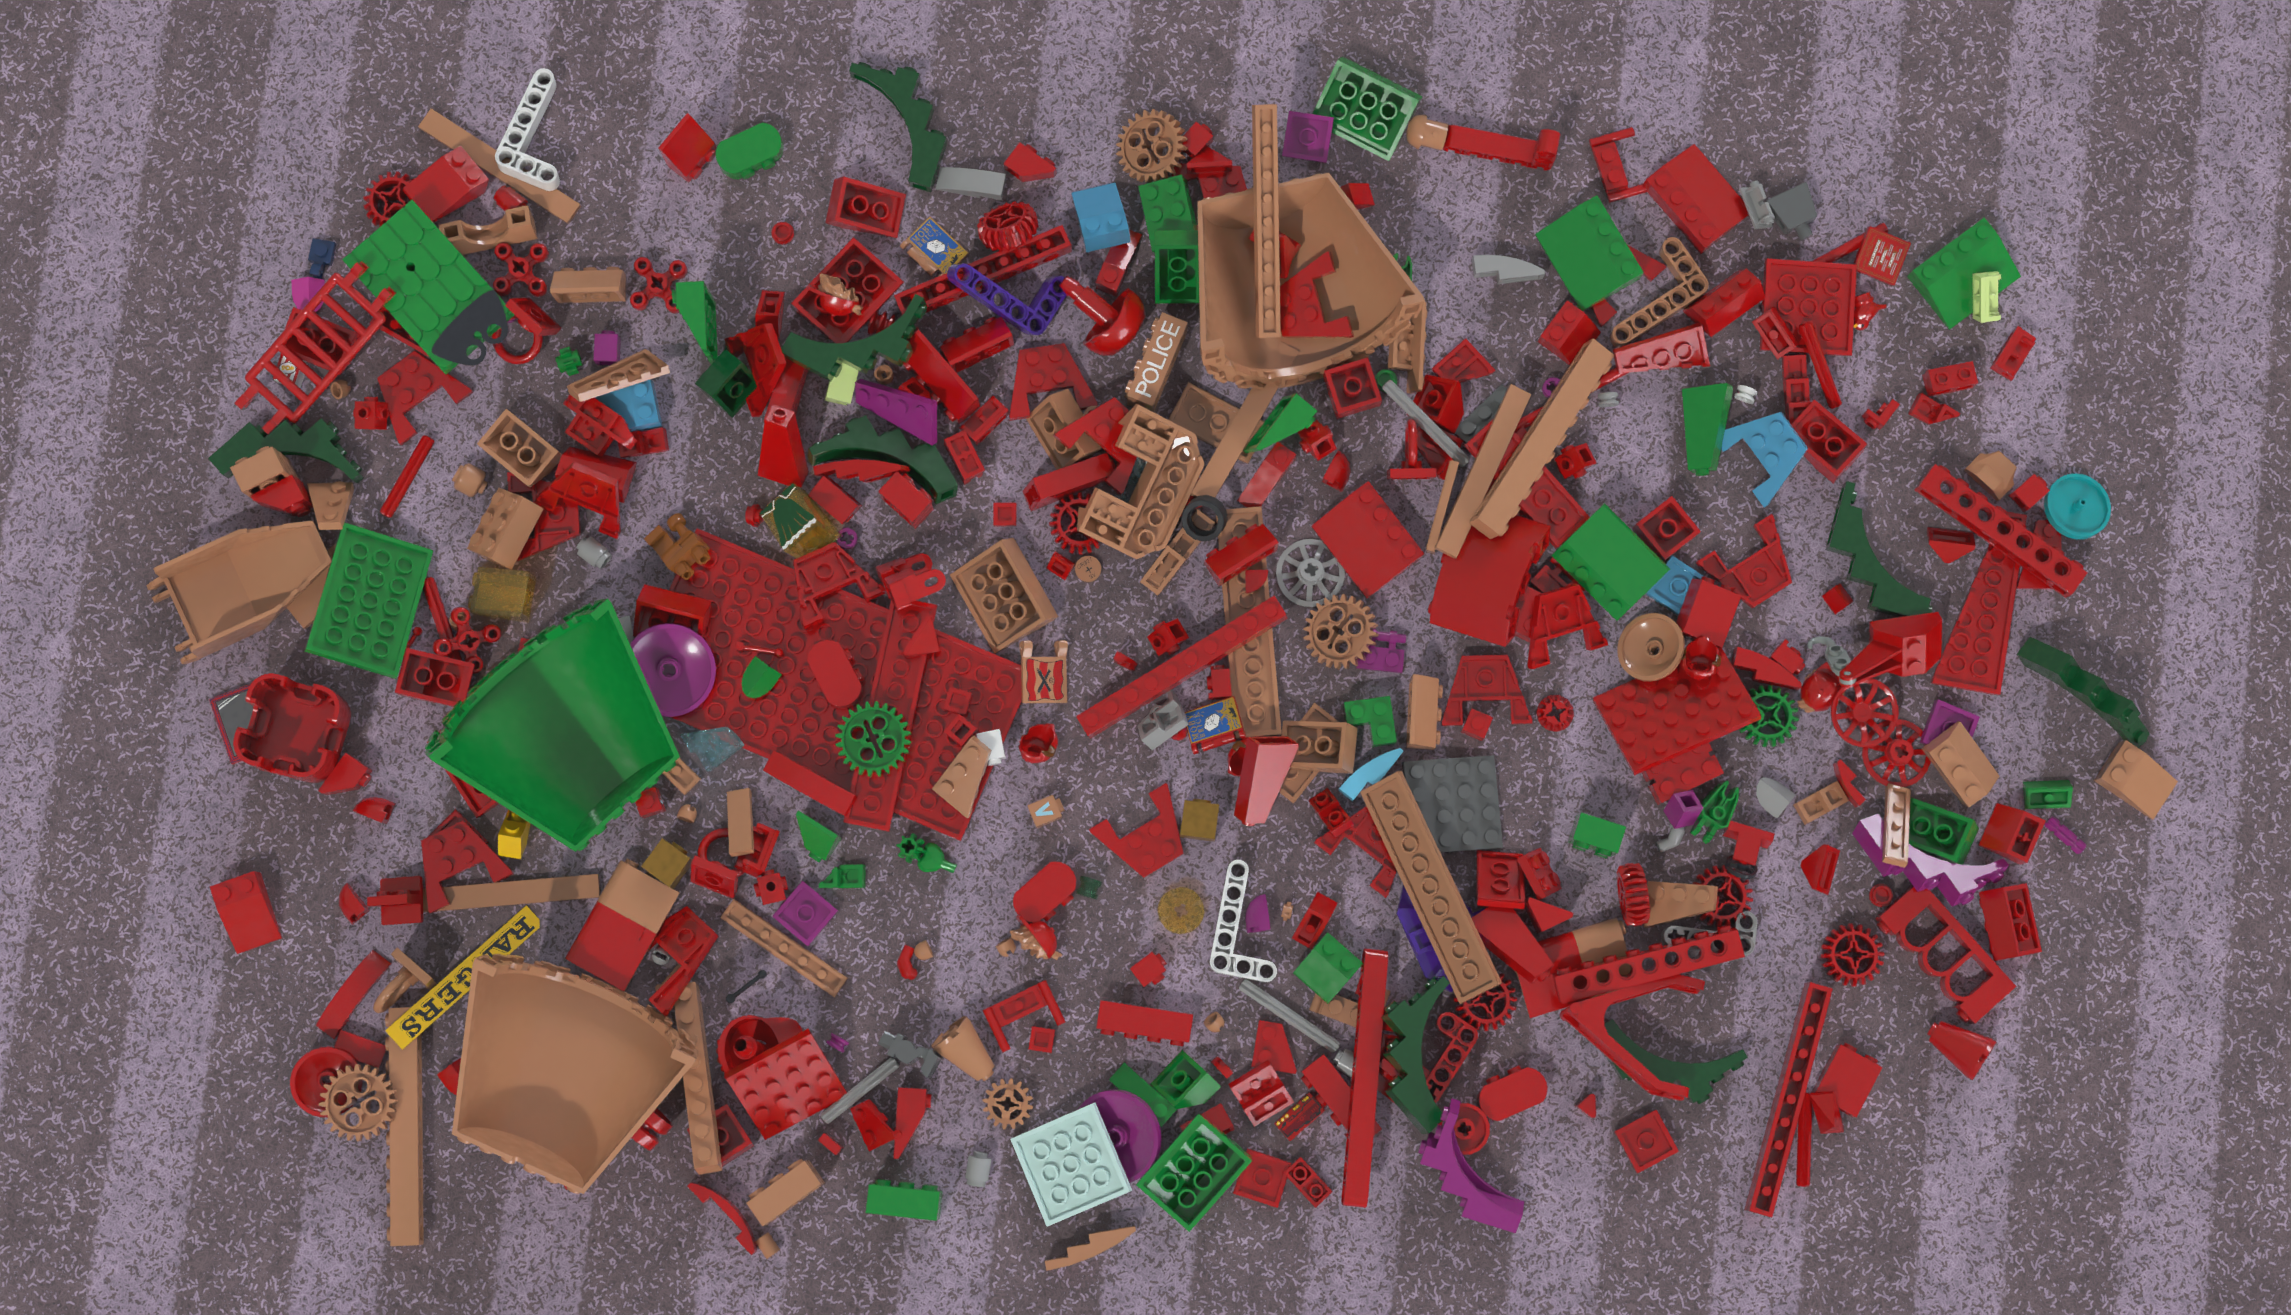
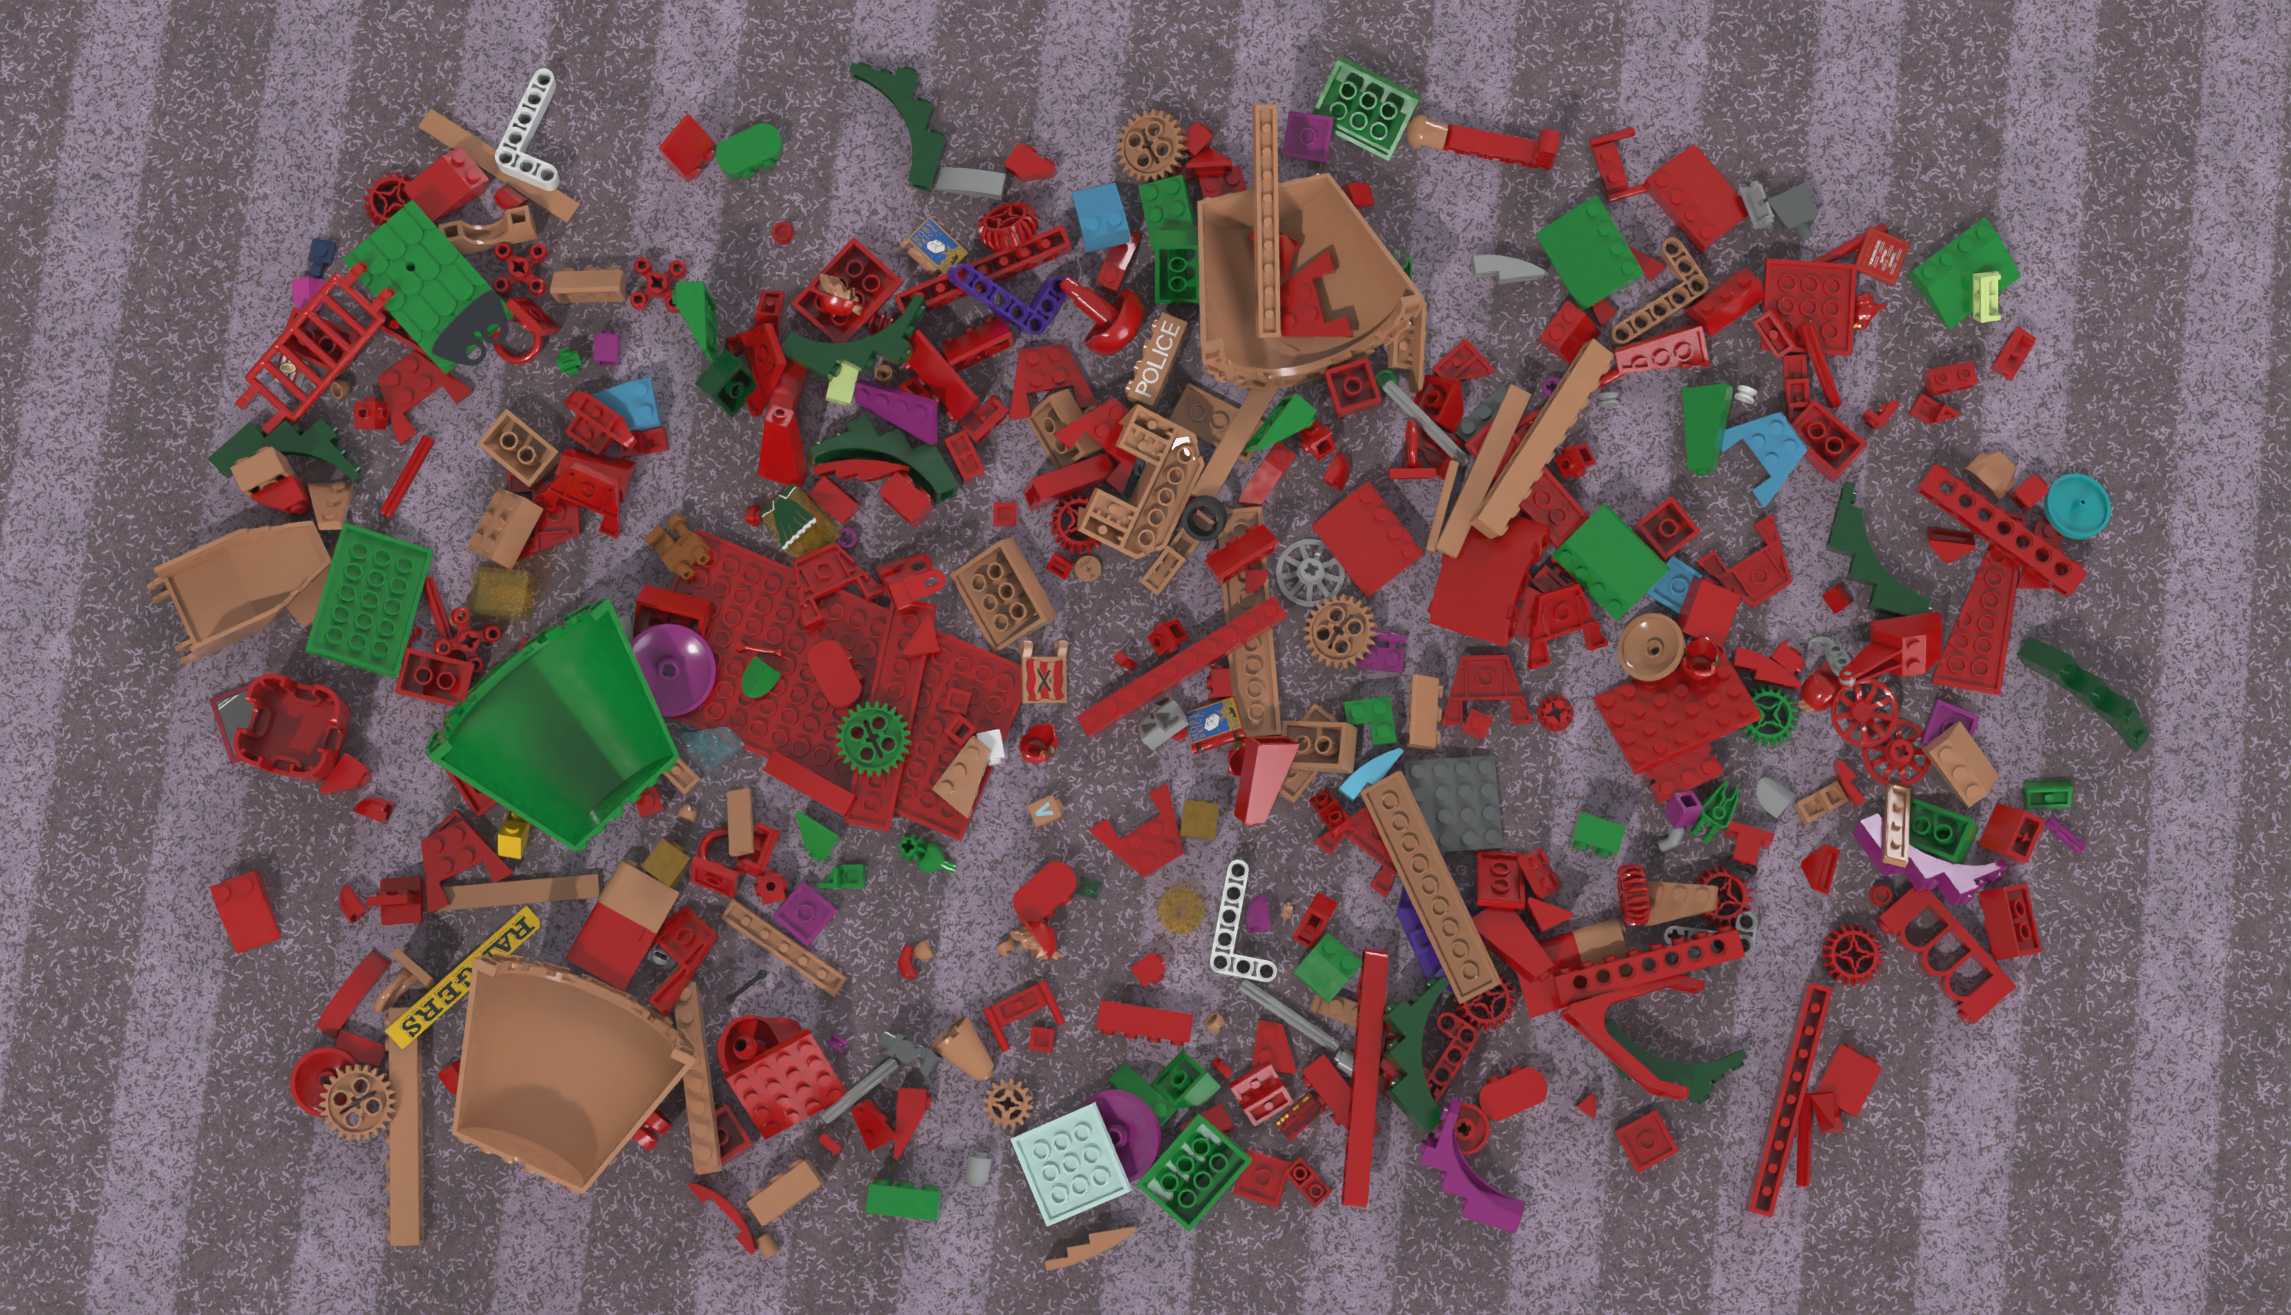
nougat head [451,463,488,497] -> none
nougat wing [567,349,670,402] -> none
light grey brick [576,536,612,569] -> none
red slope [825,176,906,238] -> none
red cone [1927,1021,1996,1081] -> none
nougat slope [2094,740,2178,820] -> none

